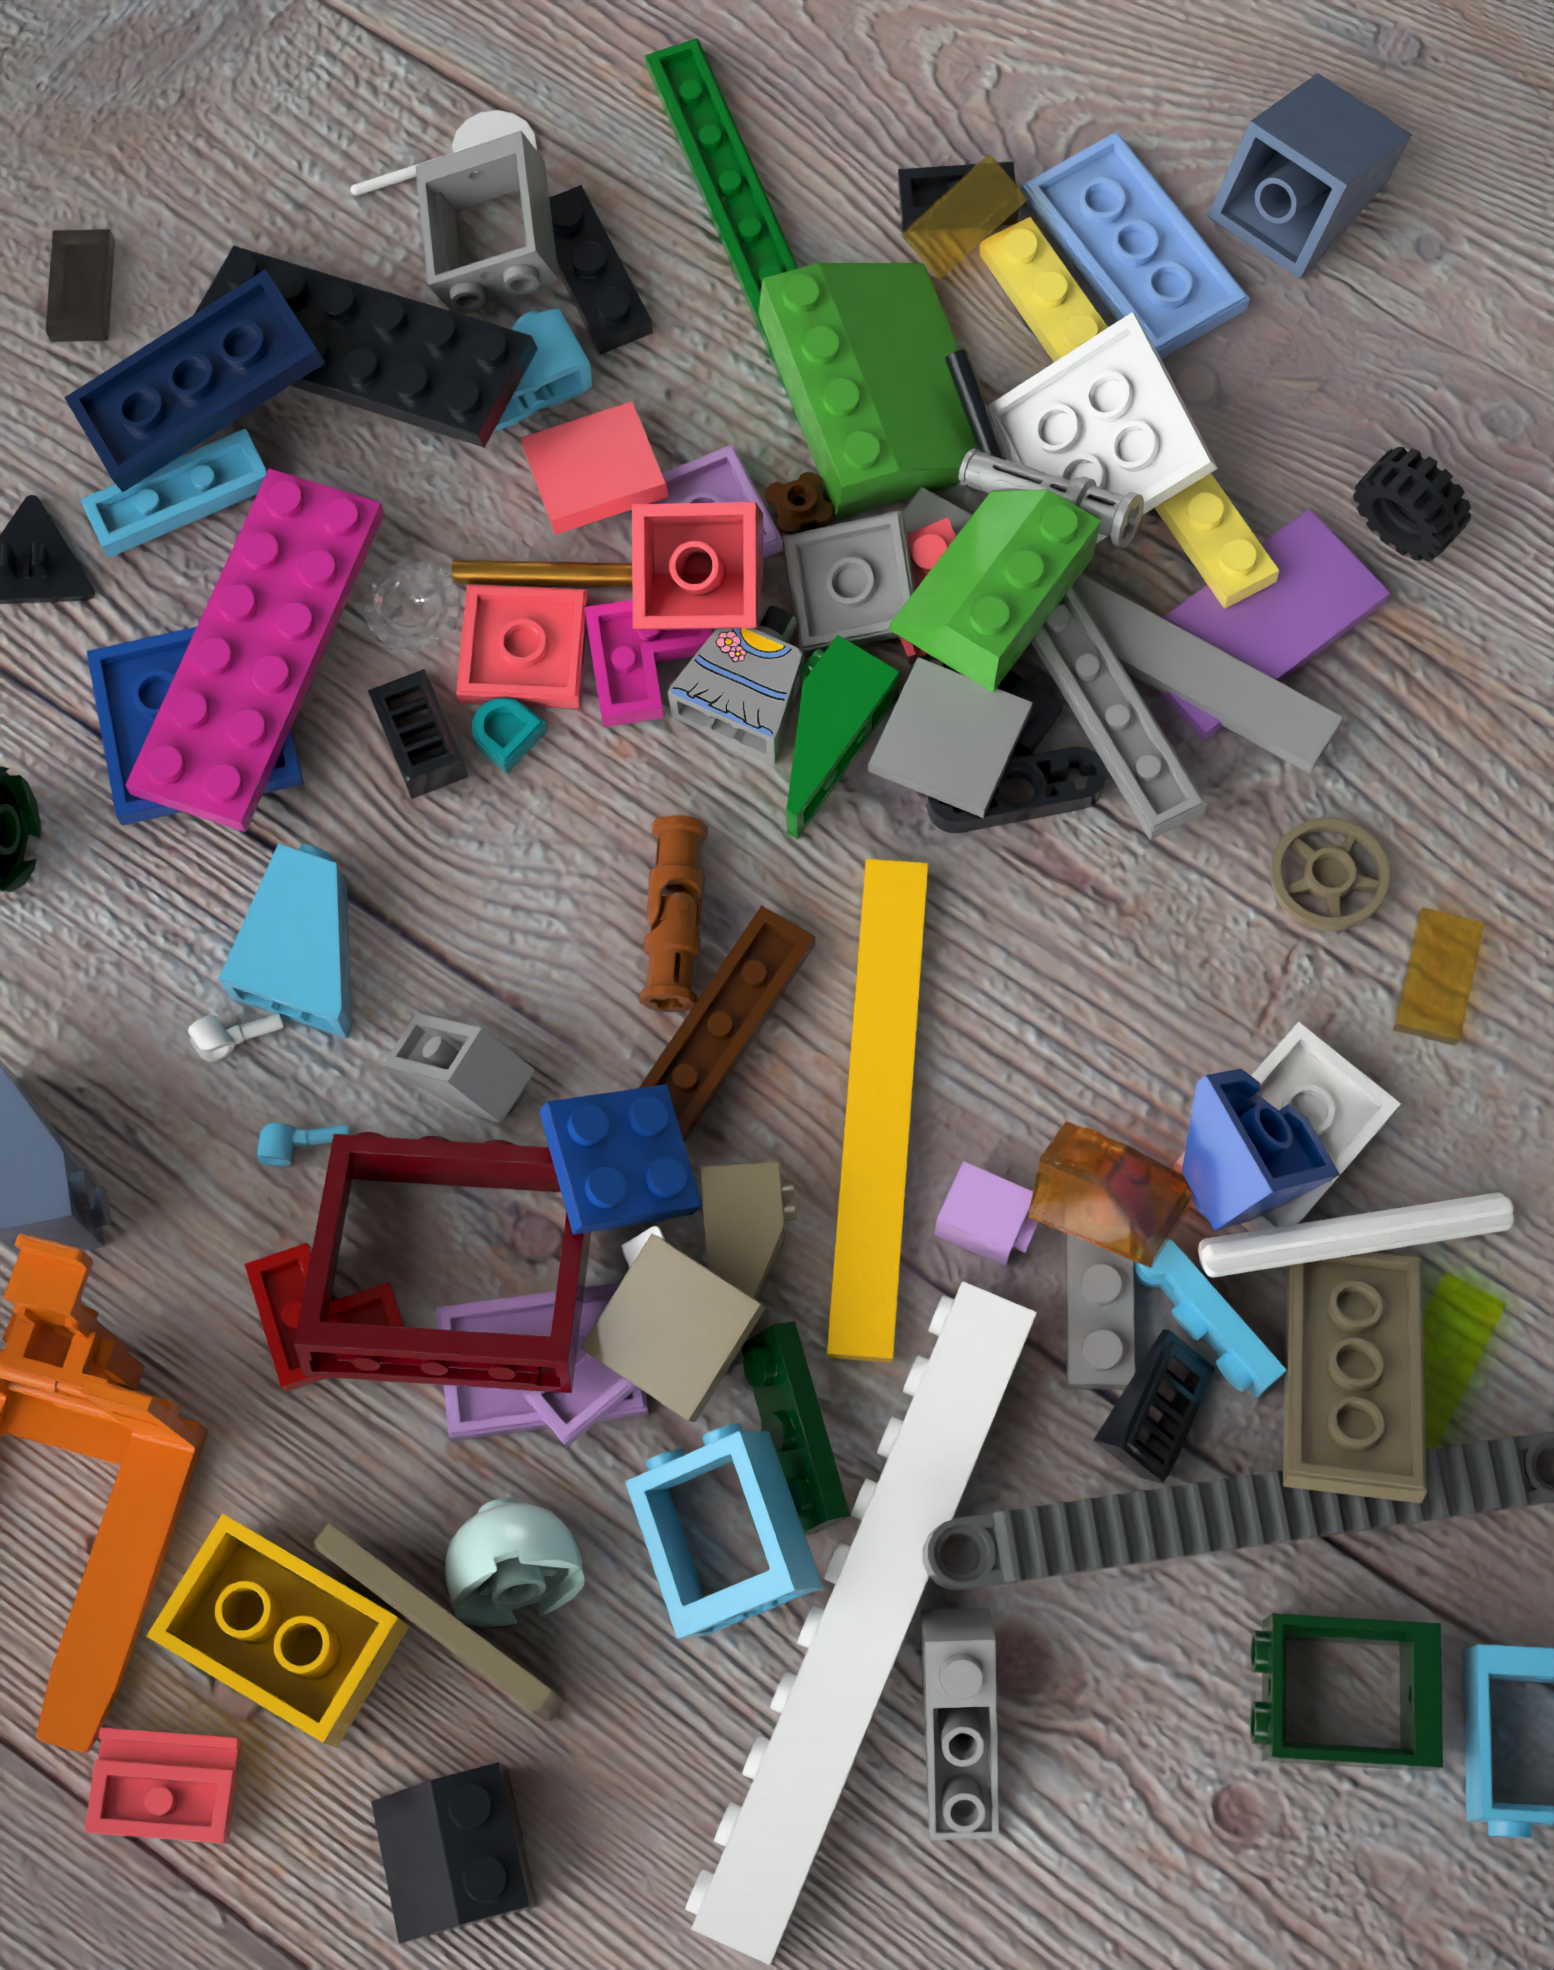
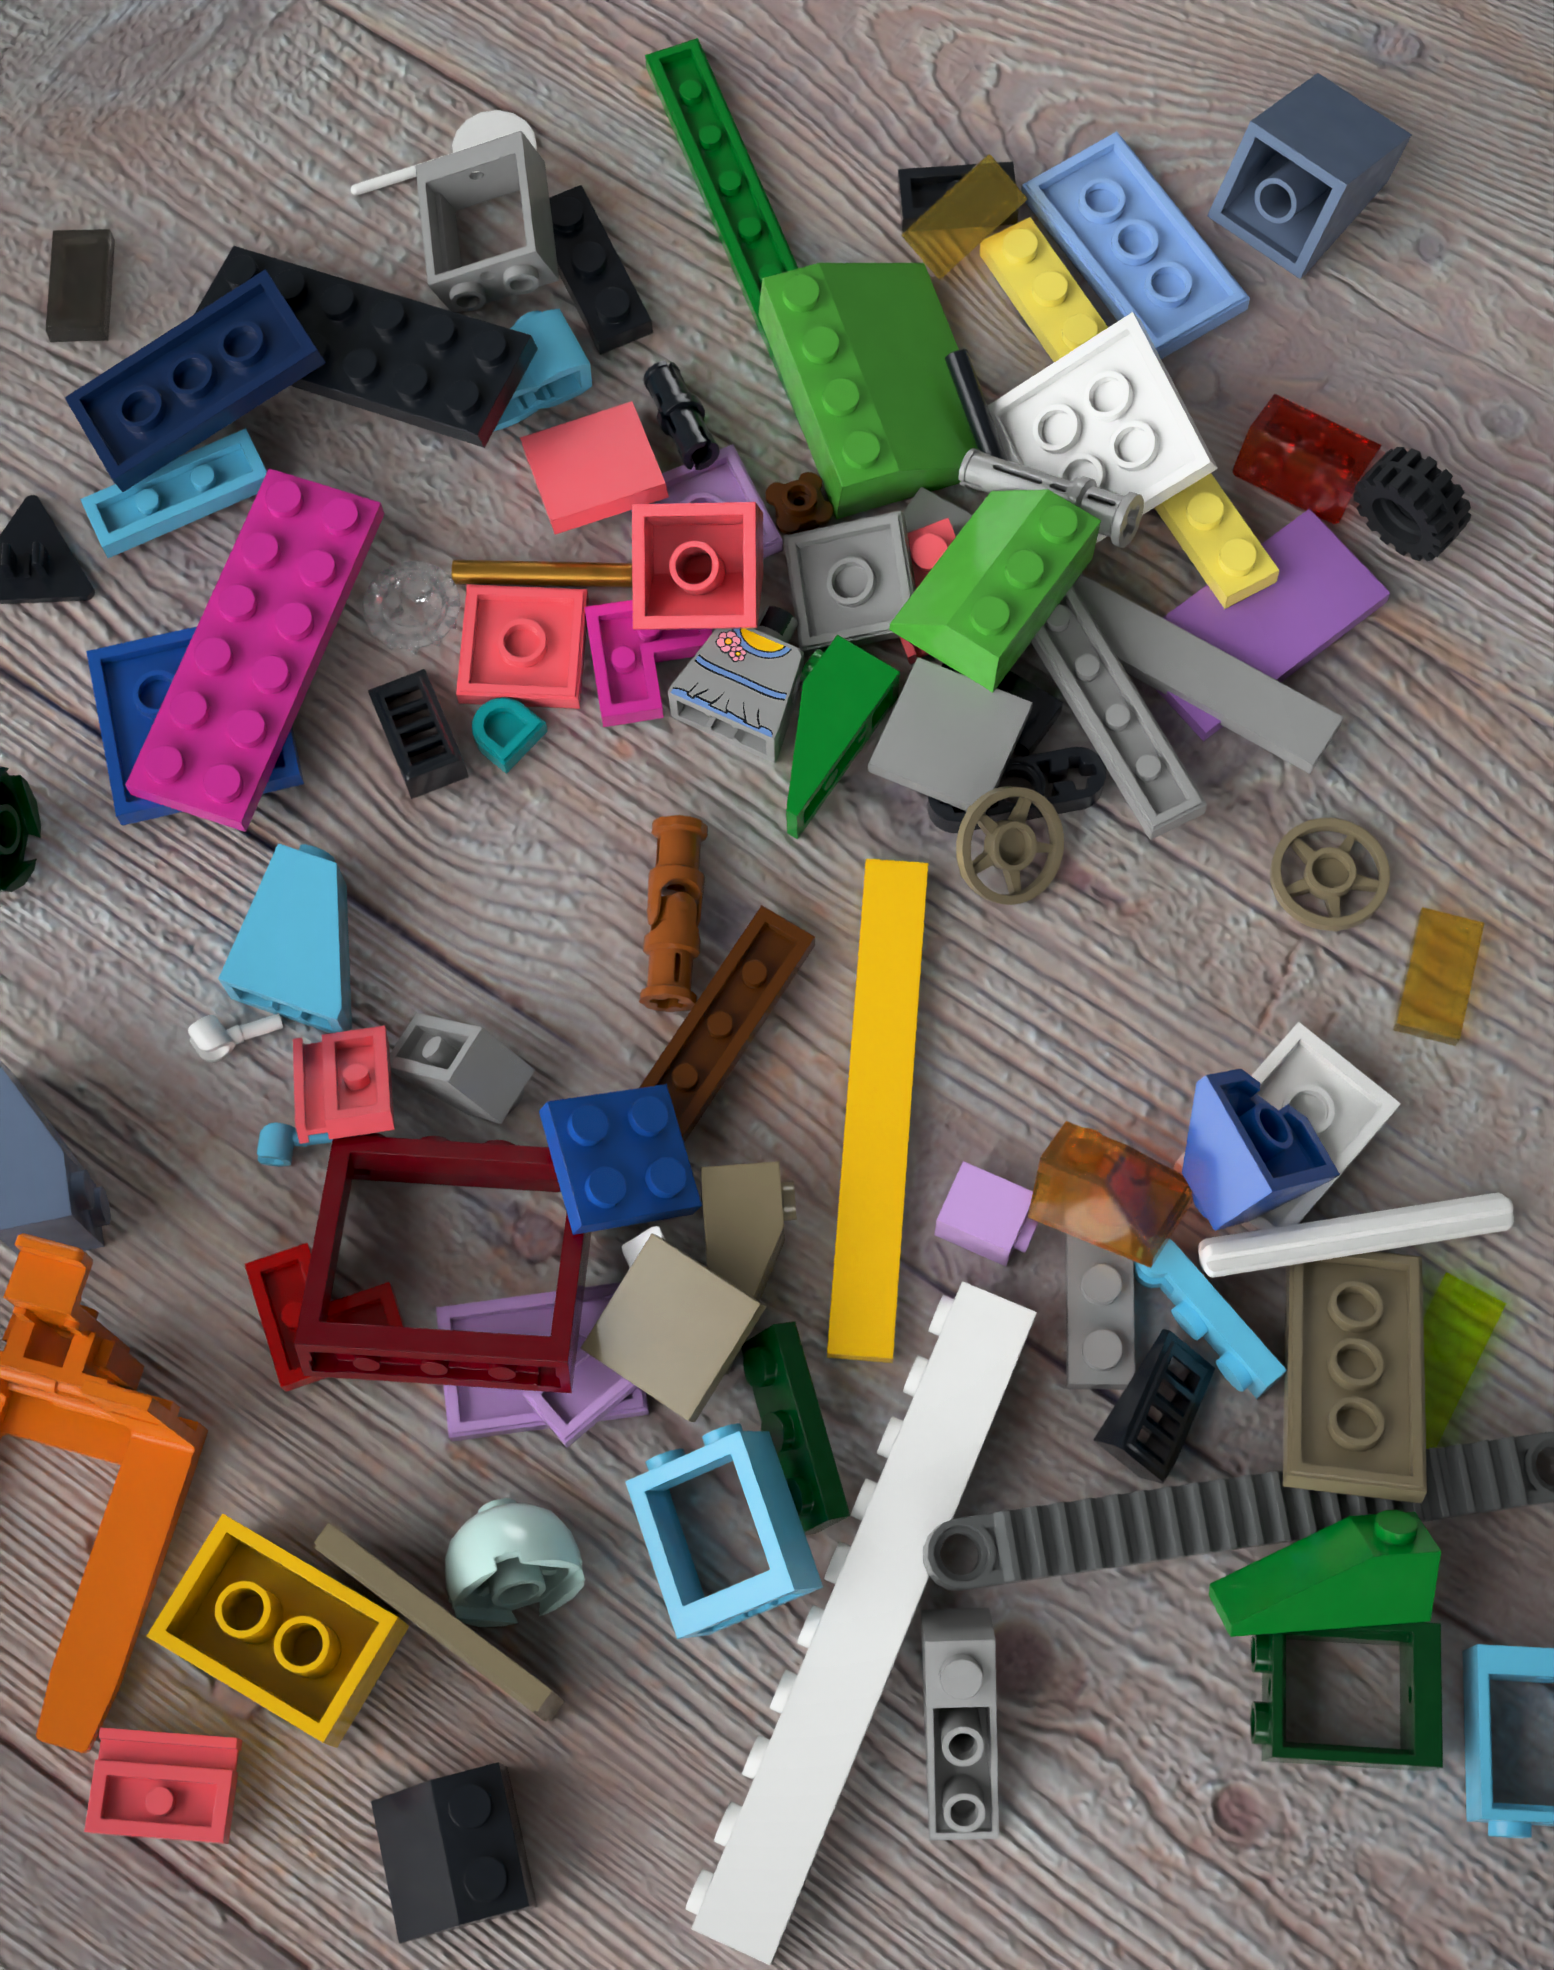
none -> coral plate [293,1025,395,1144]
none -> black pin [643,361,720,470]
none -> dark tan wheel [956,786,1064,905]
none -> green slope [1209,1510,1441,1637]
none -> clear red bracket [1232,394,1382,524]

